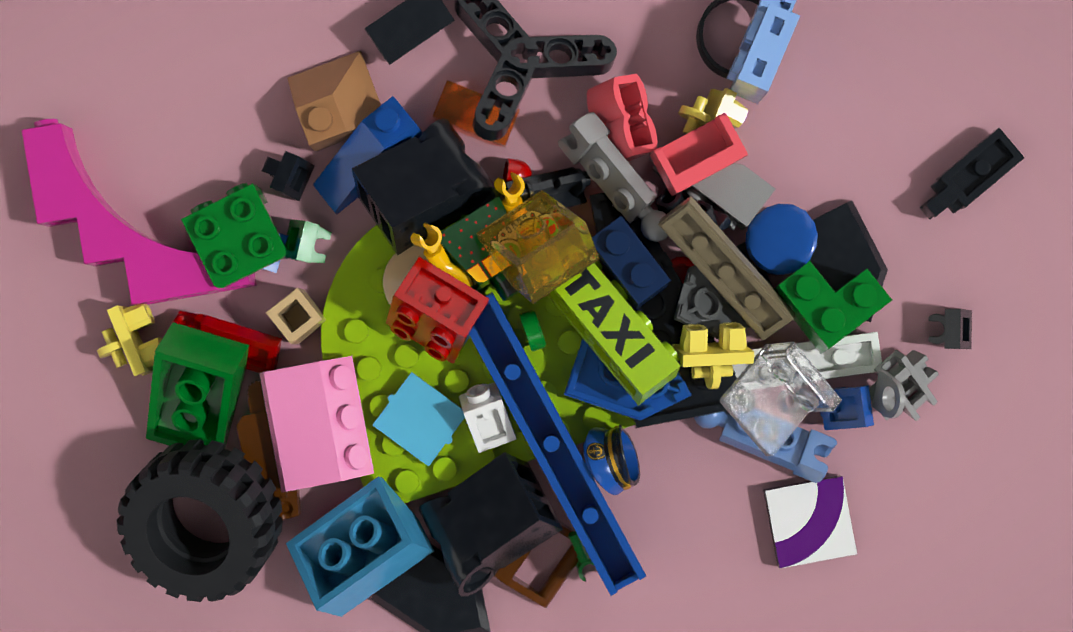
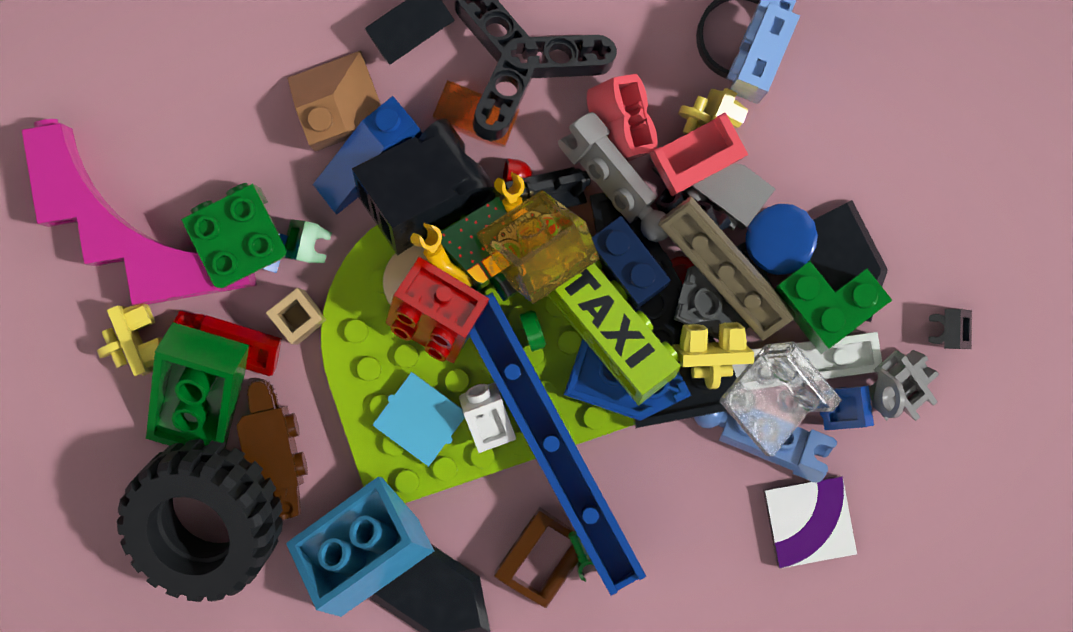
bright pink slope [259,356,374,492] -> none
black tile [261,151,315,201] -> none
black piece [419,452,563,597] -> none
piece [583,424,640,495] -> none
black hinge [920,128,1025,220] -> none

